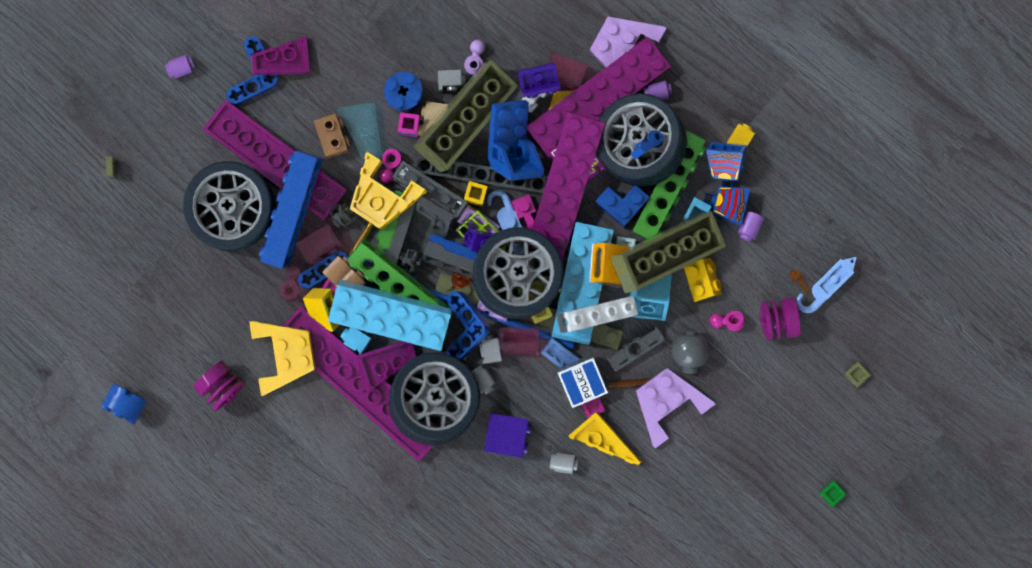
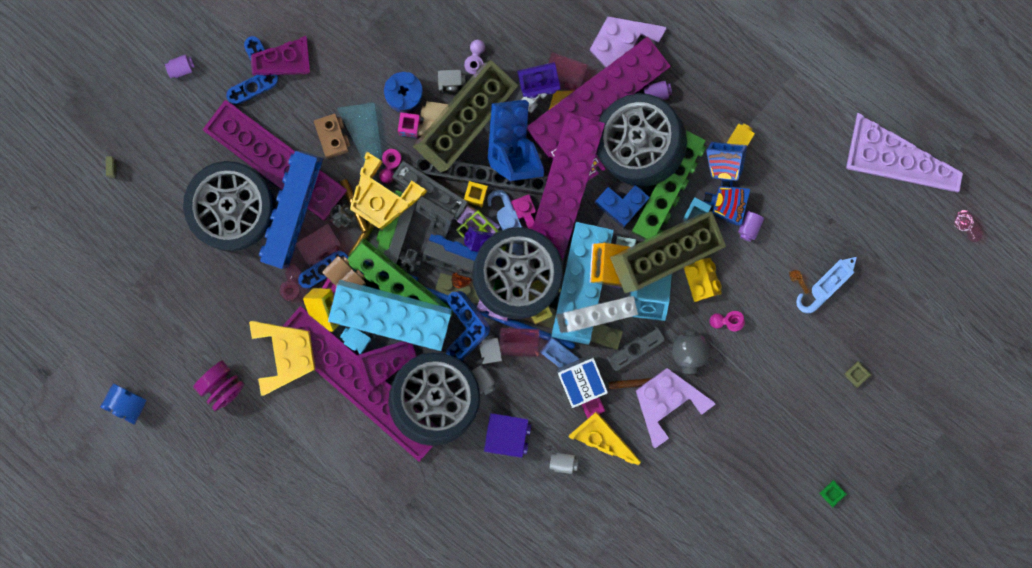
blue plate [630,130,663,160] -> none
magenta wheel [759,297,800,341] -> none
none -> pearl gold bar [340,179,369,233]
none -> lavender wing [846,113,963,193]
none -> clear pink plate [954,211,983,242]

